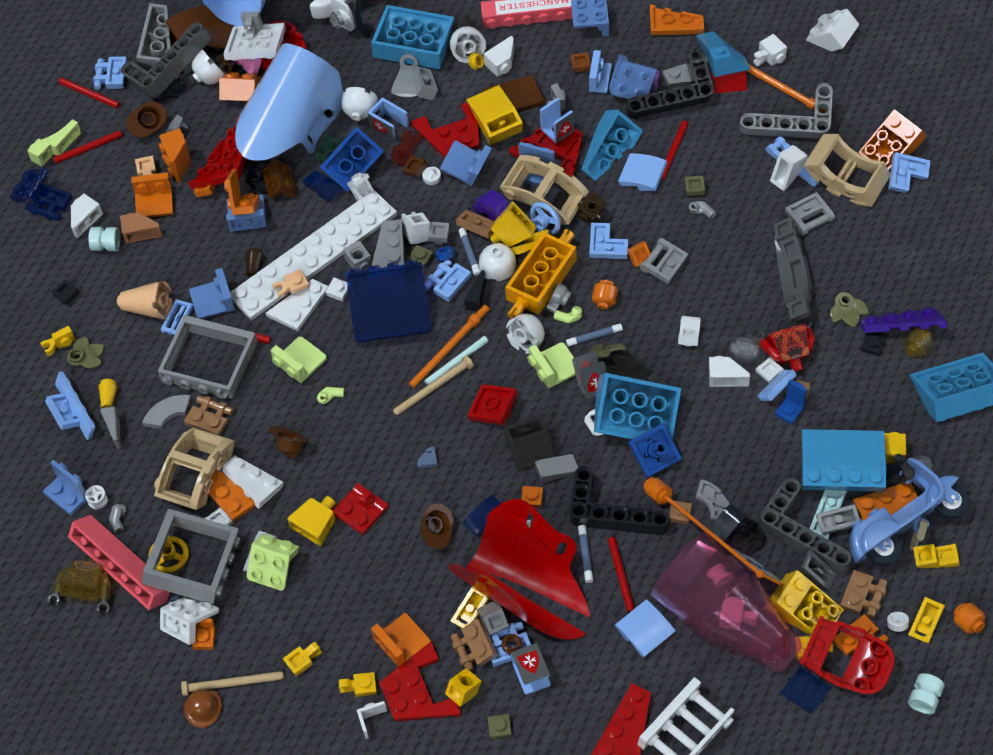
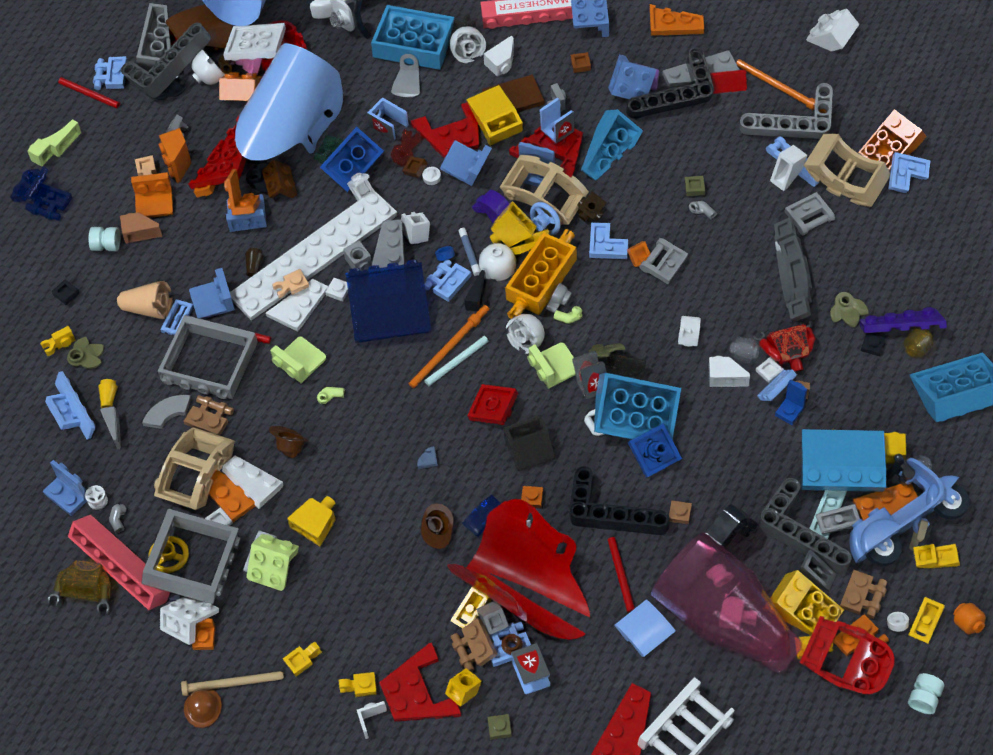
red bar [53,130,123,164] -> none
white slope [71,194,103,238] -> none
reddish brown piece [126,102,166,137] -> none
light grey tile [240,12,263,34] -> none
clear blue slope [302,170,342,202] -> none
red hinge [332,483,389,536] -> none
white cylinder [341,87,378,121] -> none
orange bracket [371,613,431,667] -> none
tan bar [393,356,474,415] -> none
olive plate [408,245,433,269] -> none
light grey slope [414,66,438,100] -> none
light grey tile [428,222,450,245] -> none
medium nougat plate [456,210,494,238] -> none
yellow plate [468,53,484,70] -> none
light grey slope [535,454,578,484] -> none
sand blue bar [565,323,623,347] -> none
sand blue bar [578,525,593,583] -> none
light blue bracket [589,50,611,93] -> none
orange head [592,280,618,310] -> none
light blue slope [618,153,667,191] -> none
orange flag [644,477,783,586] -> none
red bar [661,121,688,180] -> none
dark azure wedge [696,31,750,77] -> none
light grey tile [696,479,730,522] -> none
white brick [753,34,787,67] -> none
clear blue piece [780,667,831,715] -> none

